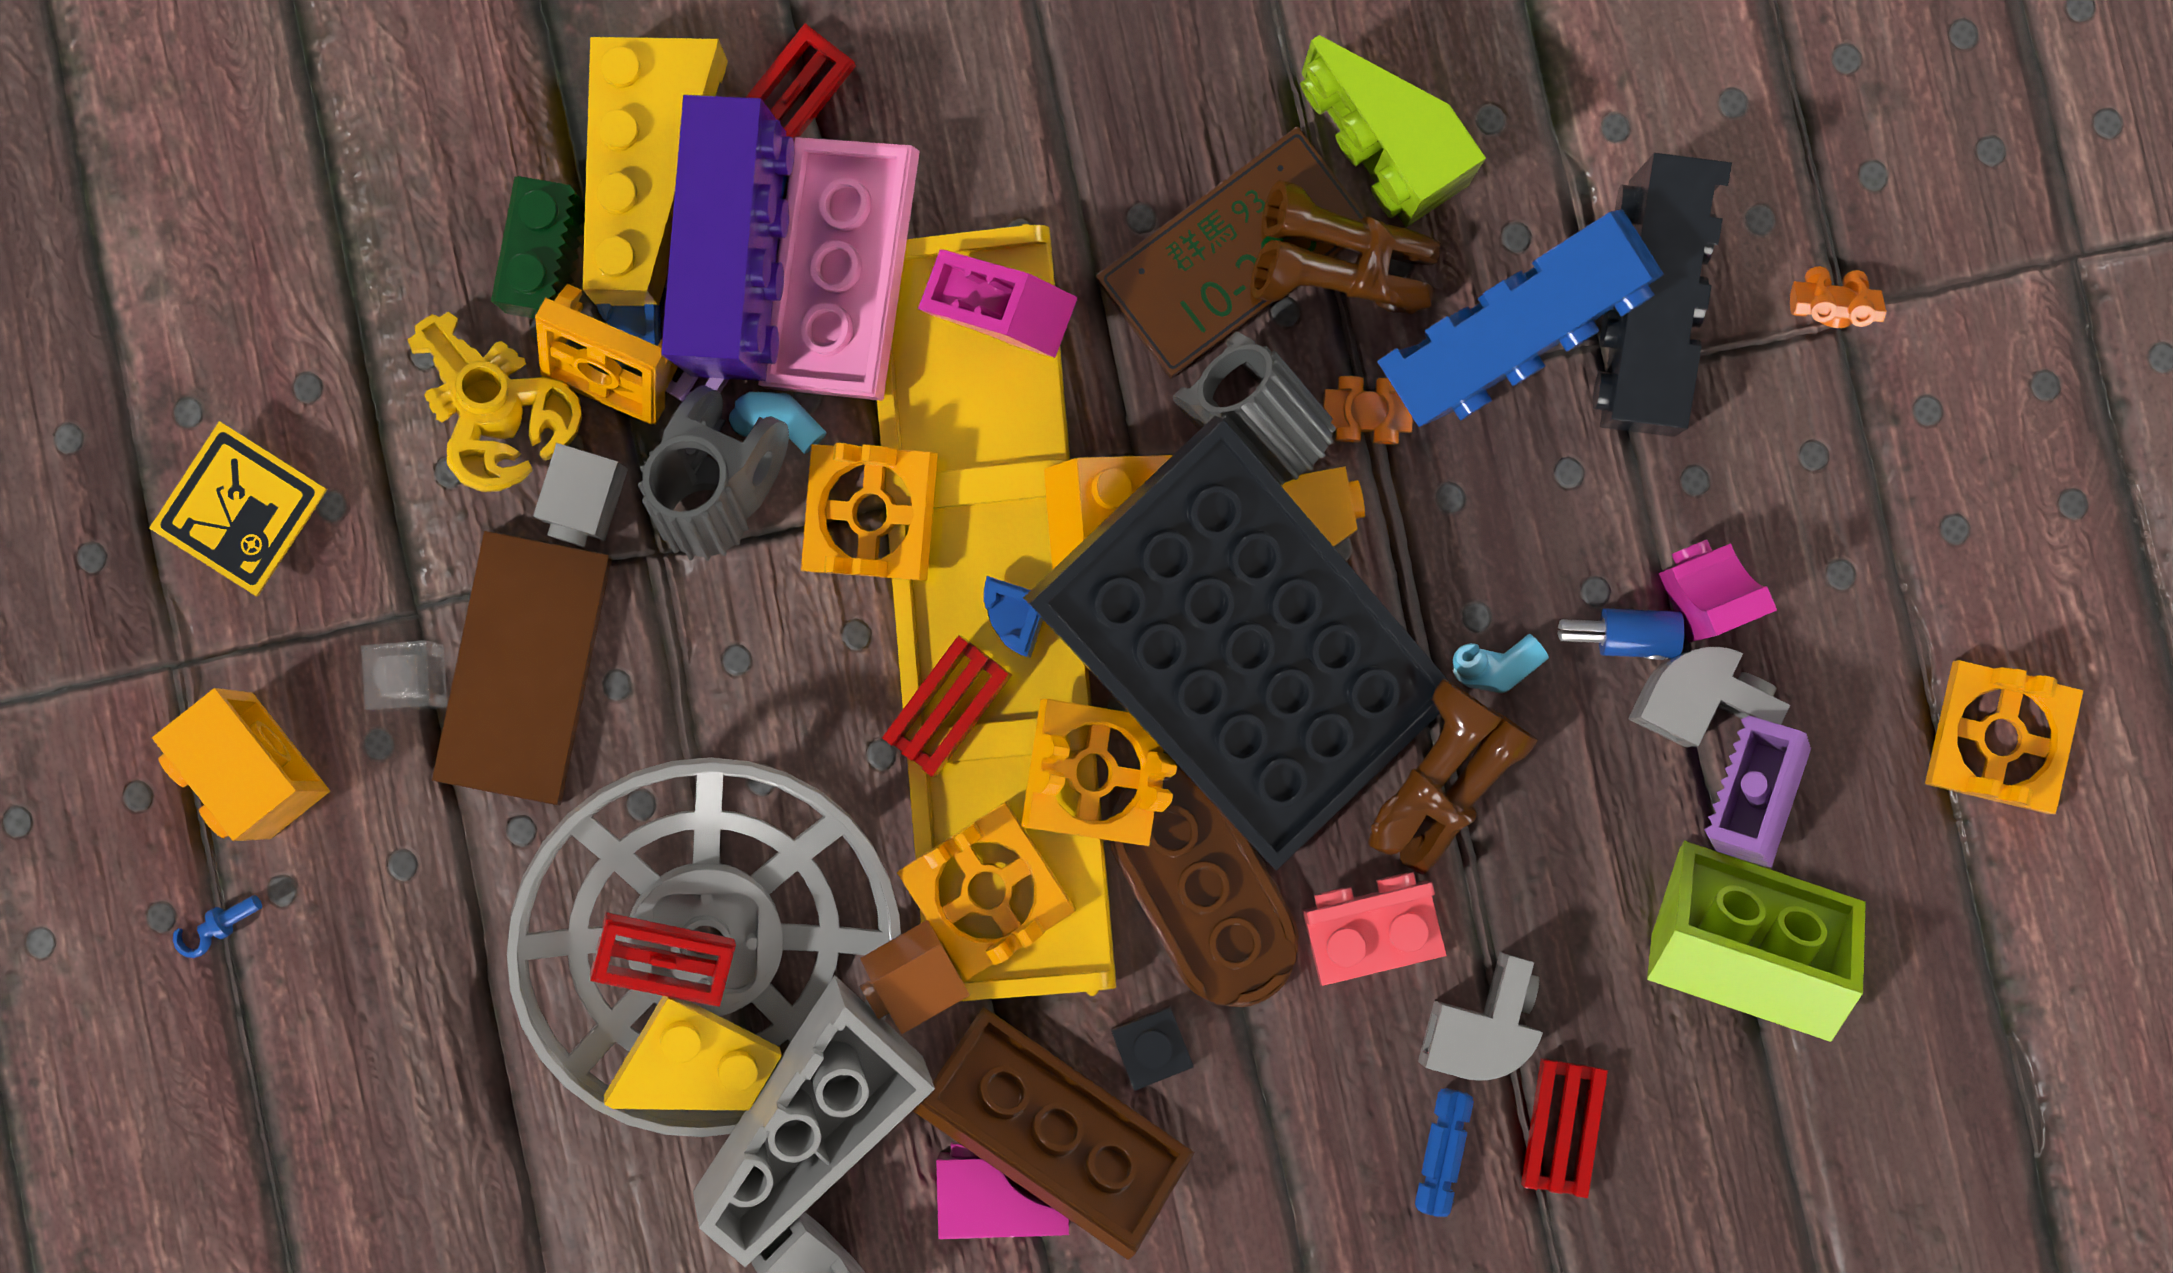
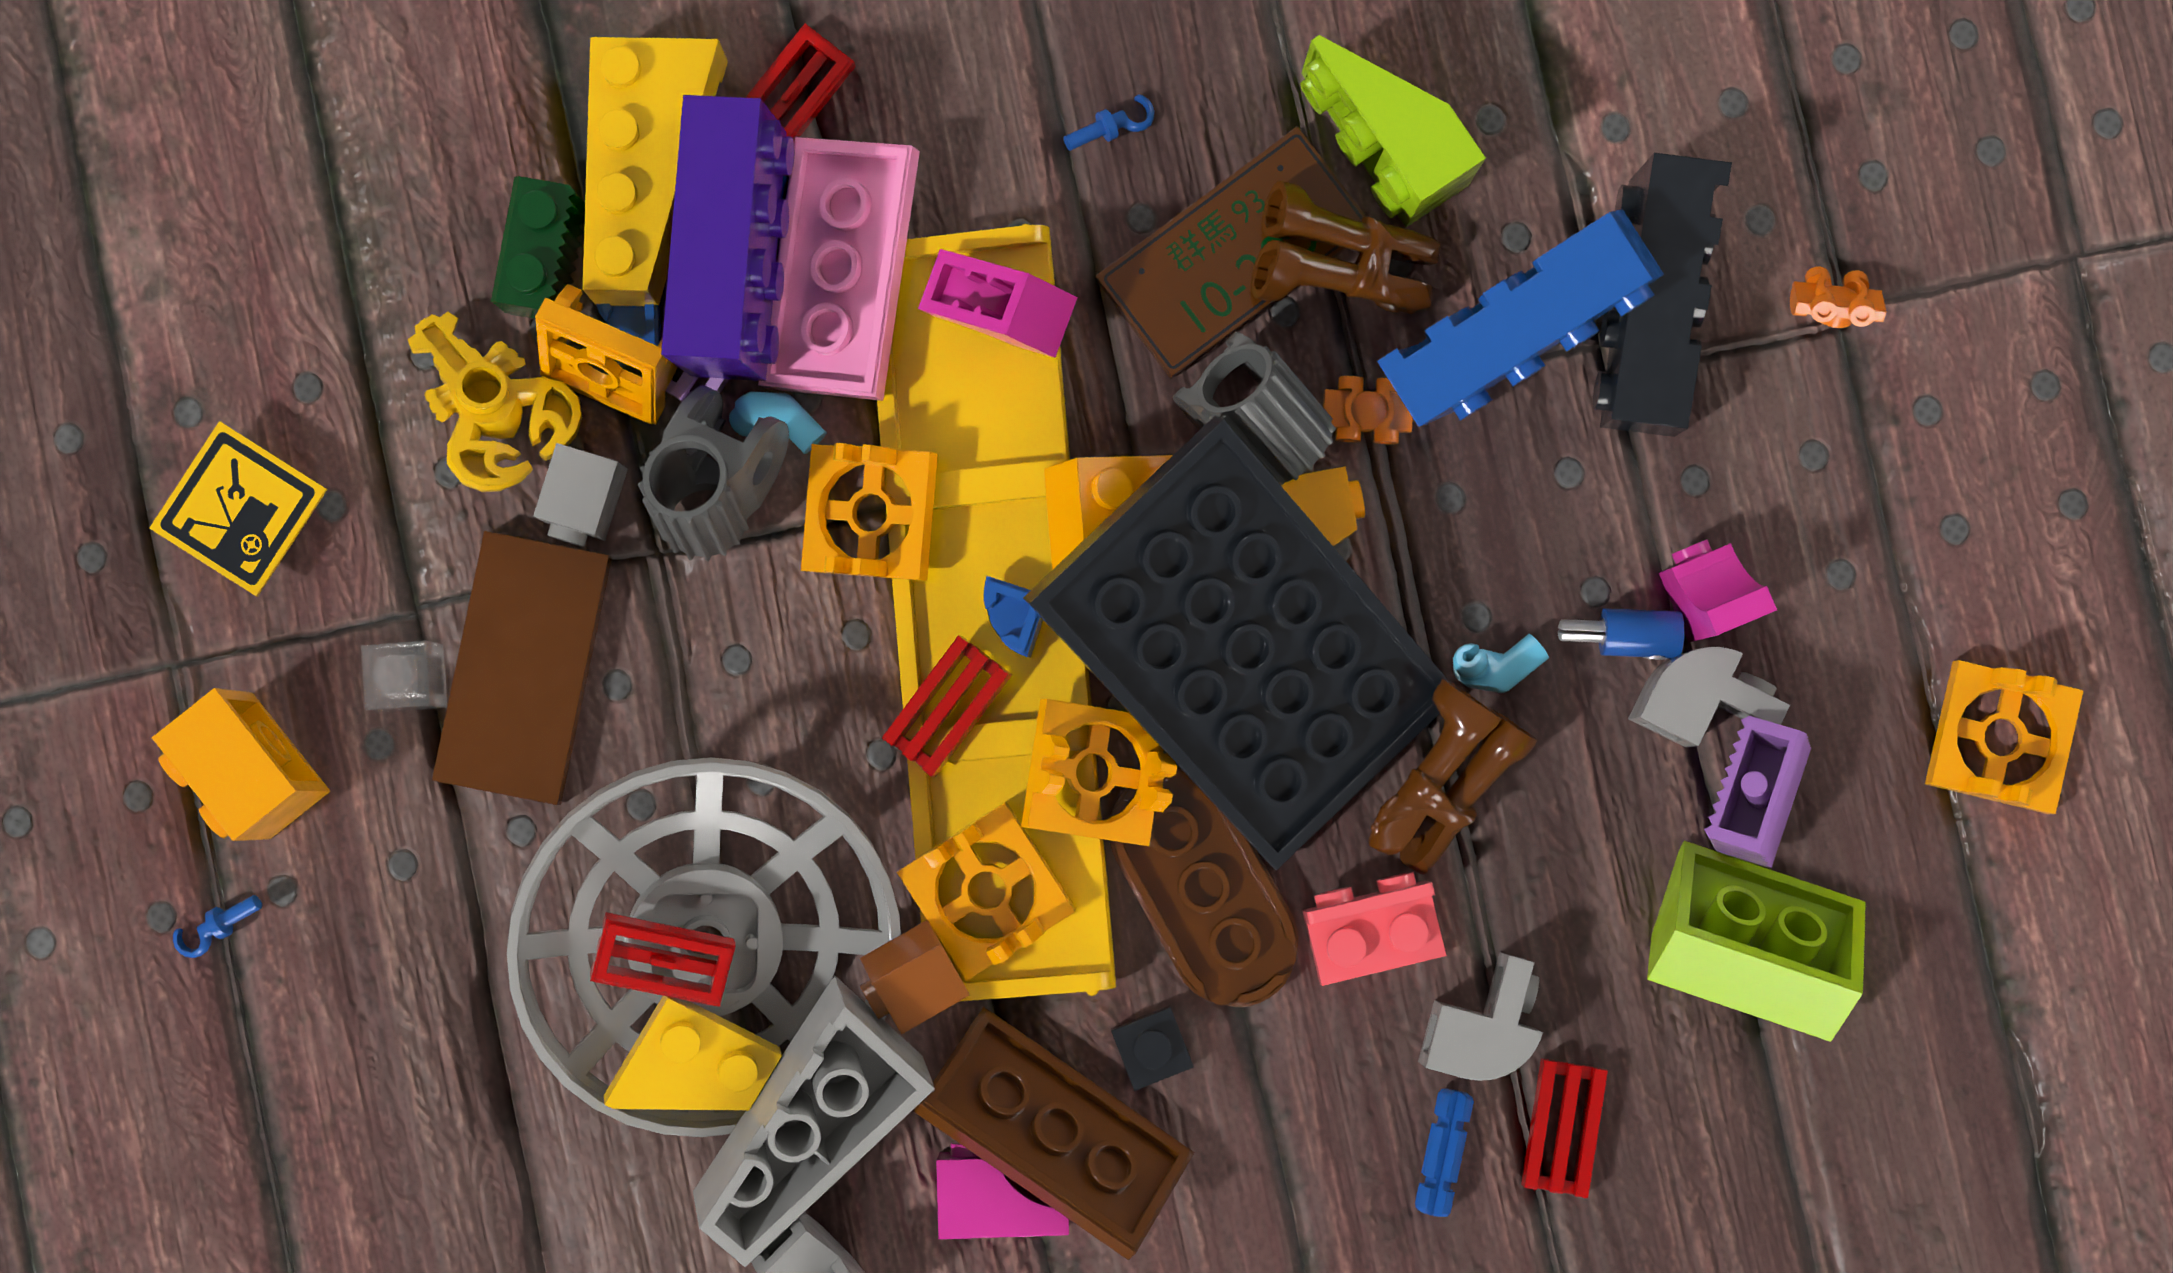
none -> blue hand [1063,95,1155,151]

